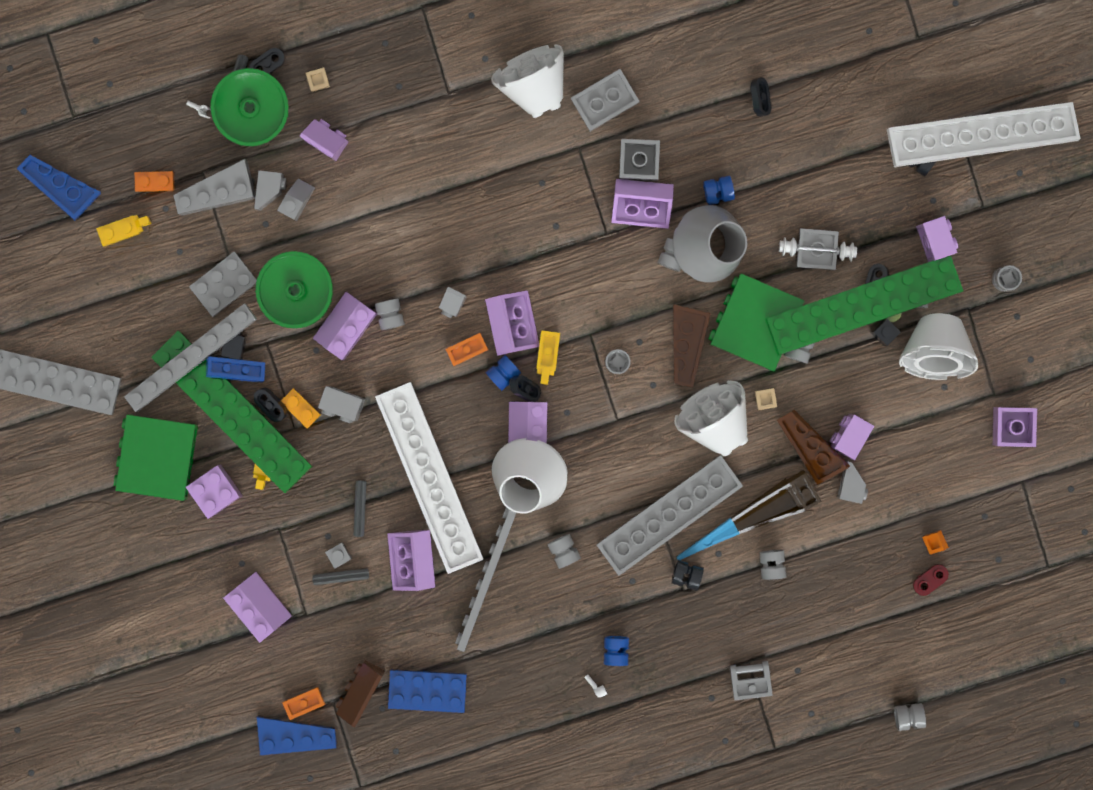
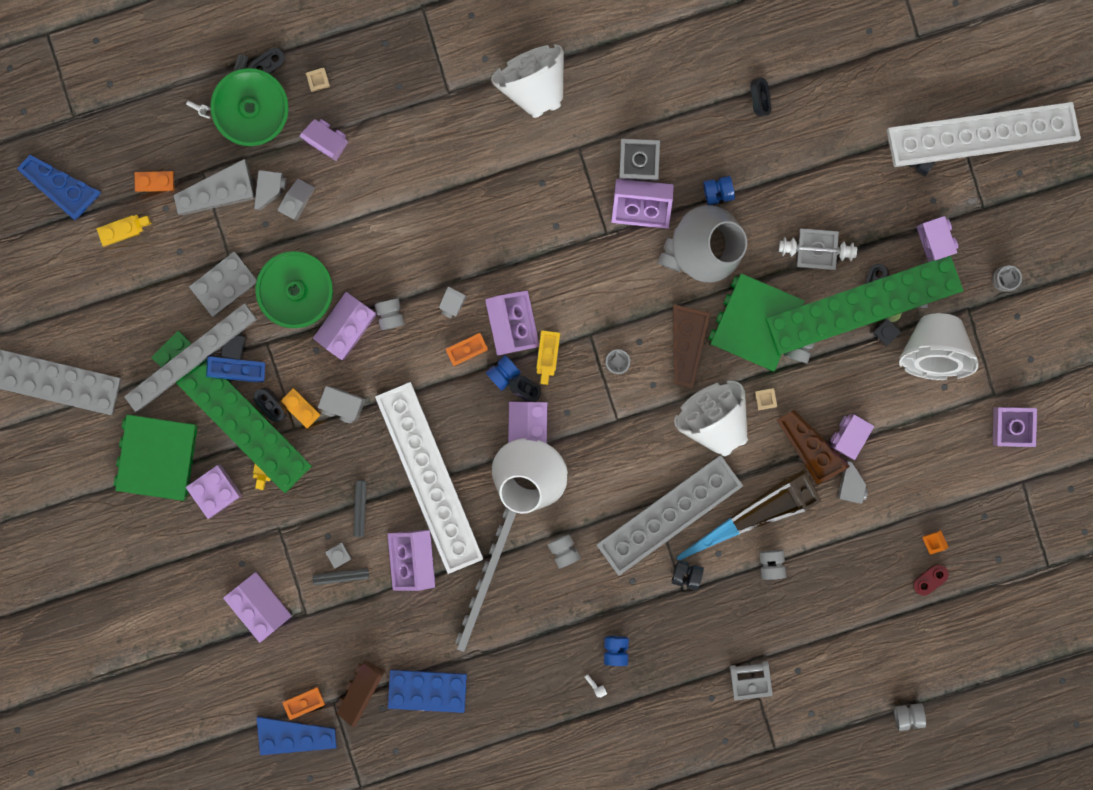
light grey plate [571,69,640,132] -> none

